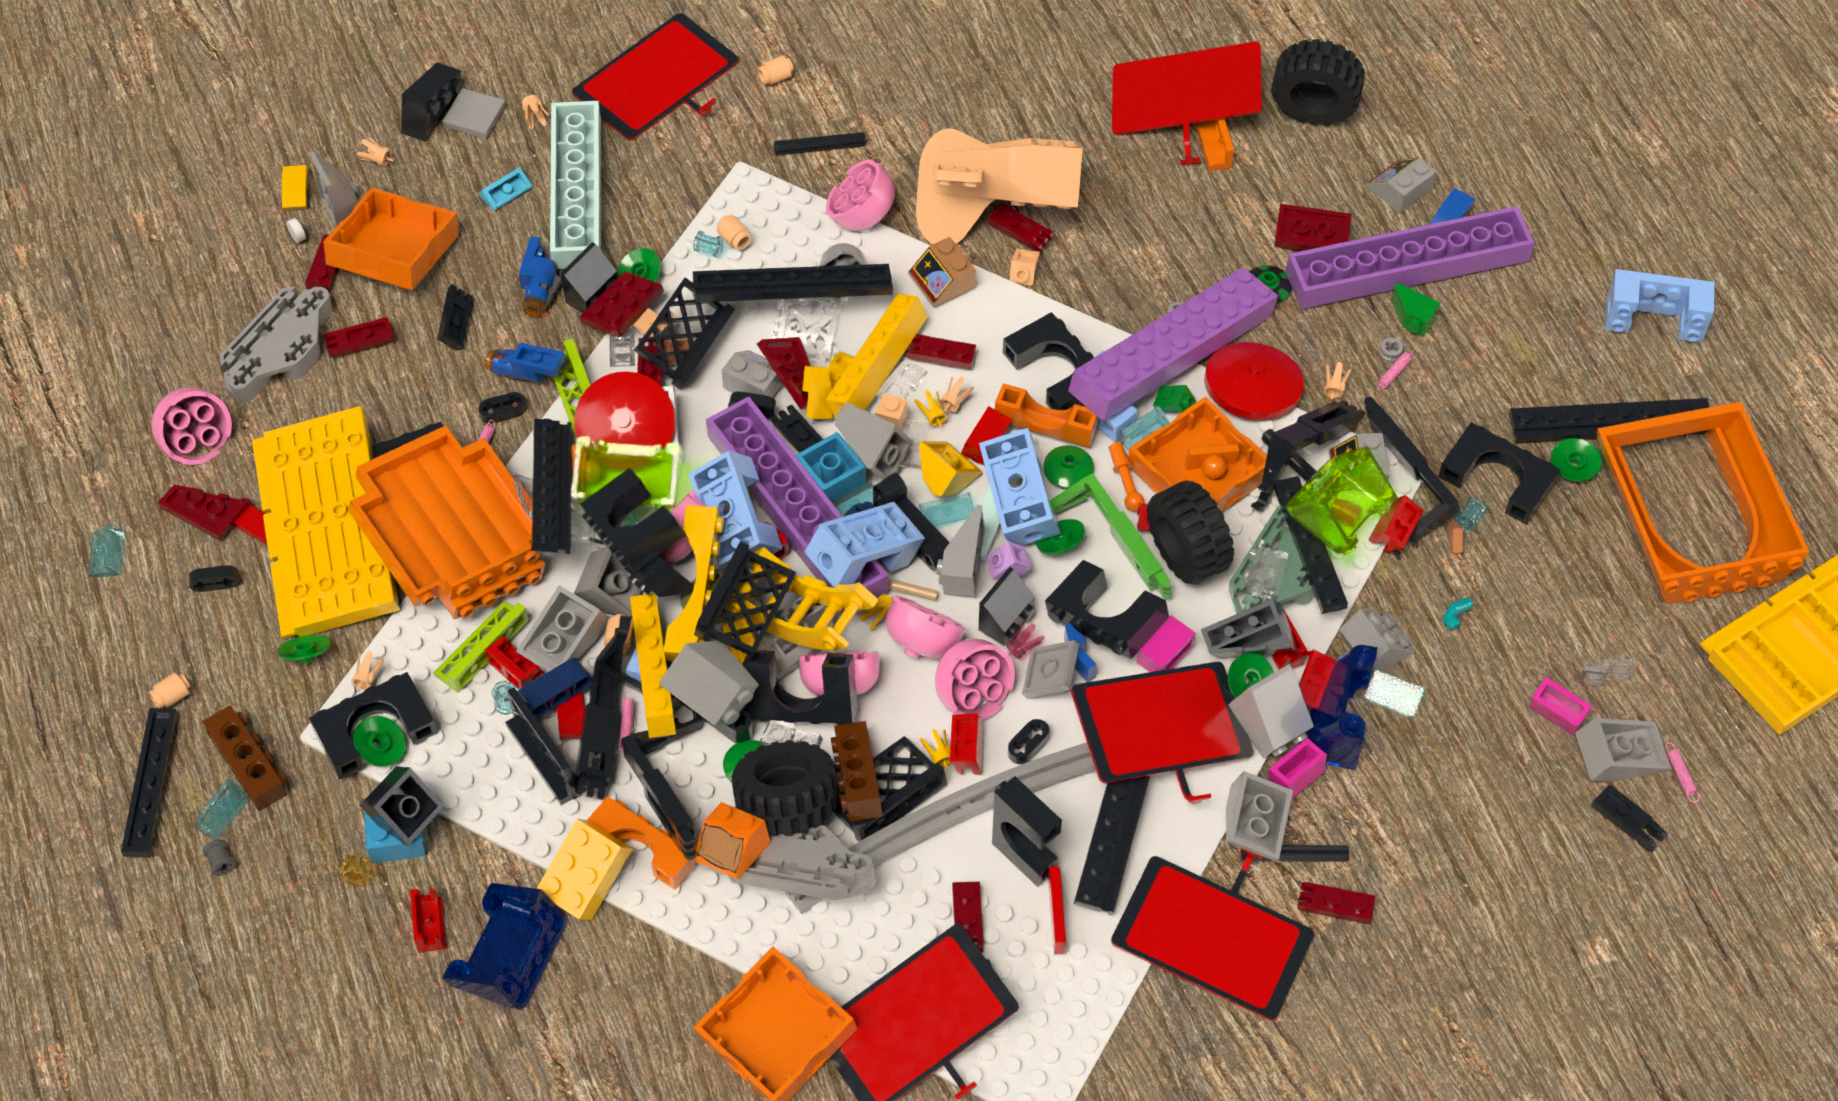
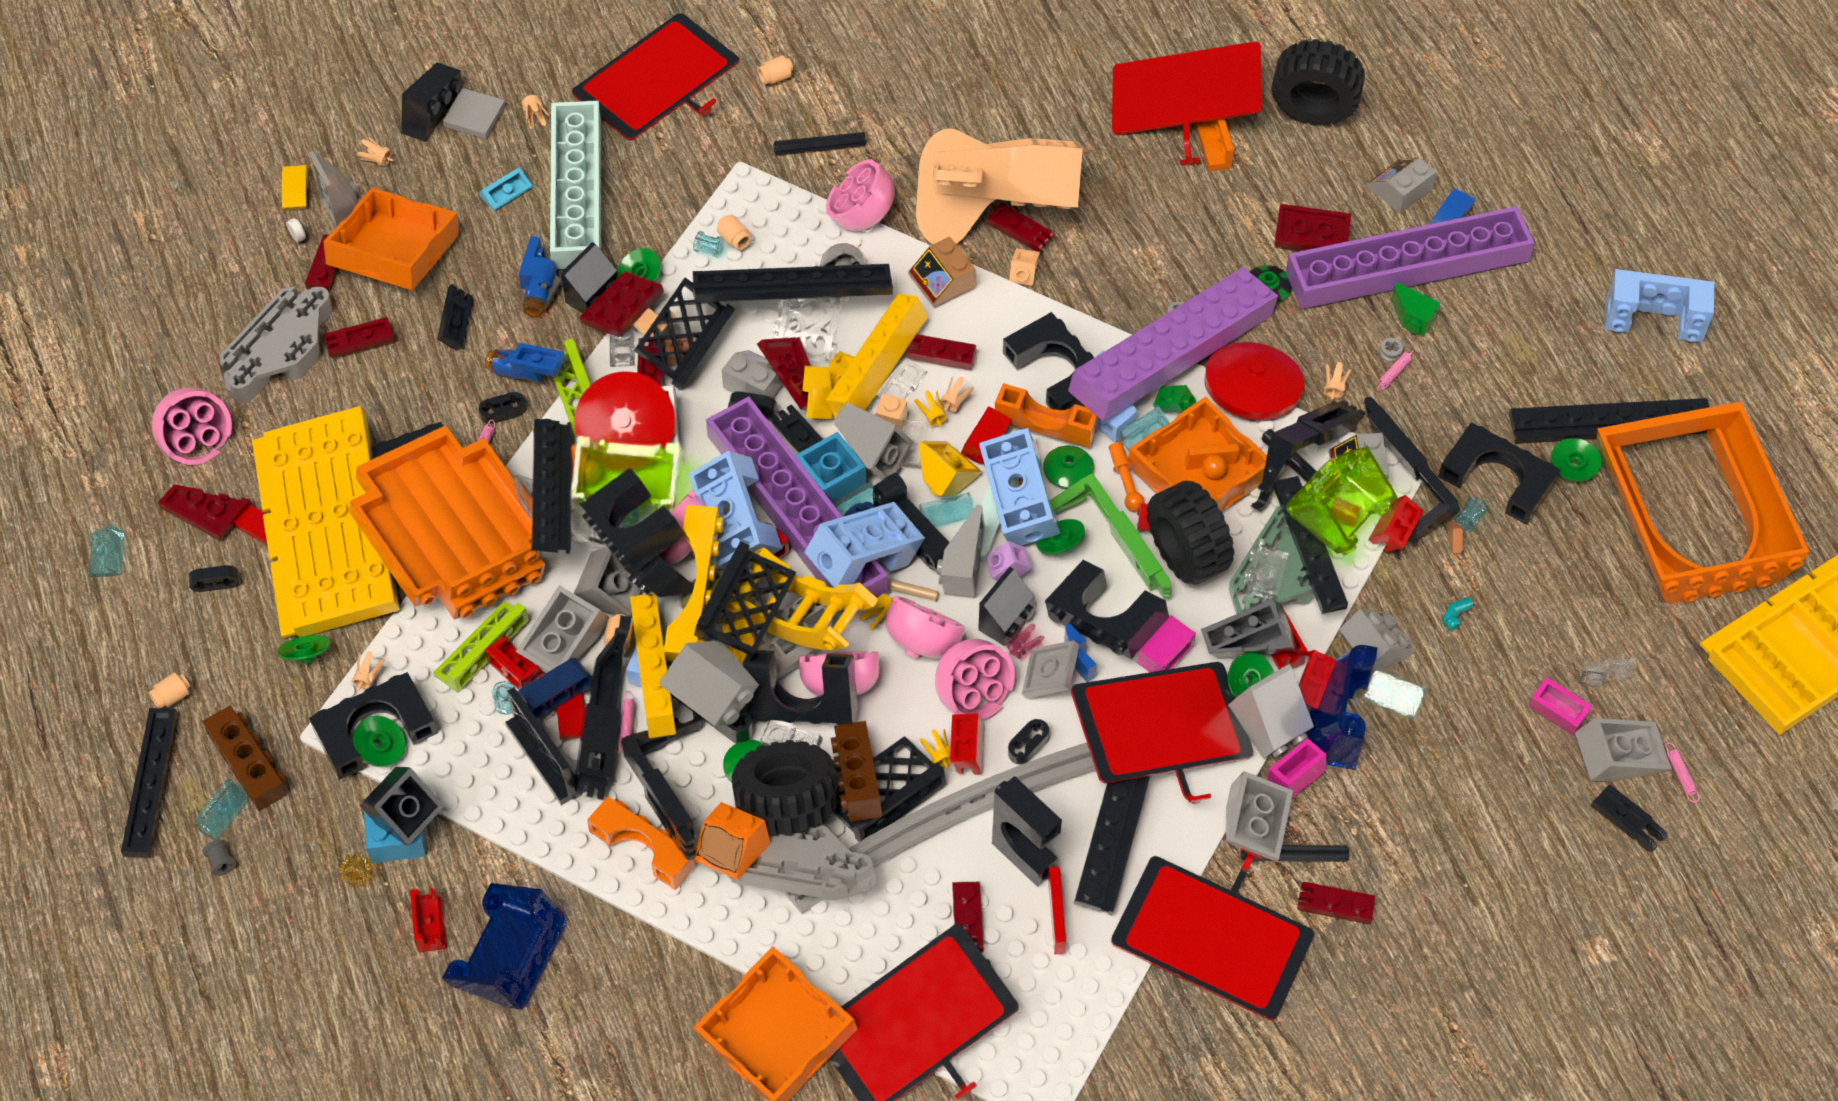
yellow brick [535,819,633,920] -> none
black piece [588,658,643,694] -> none

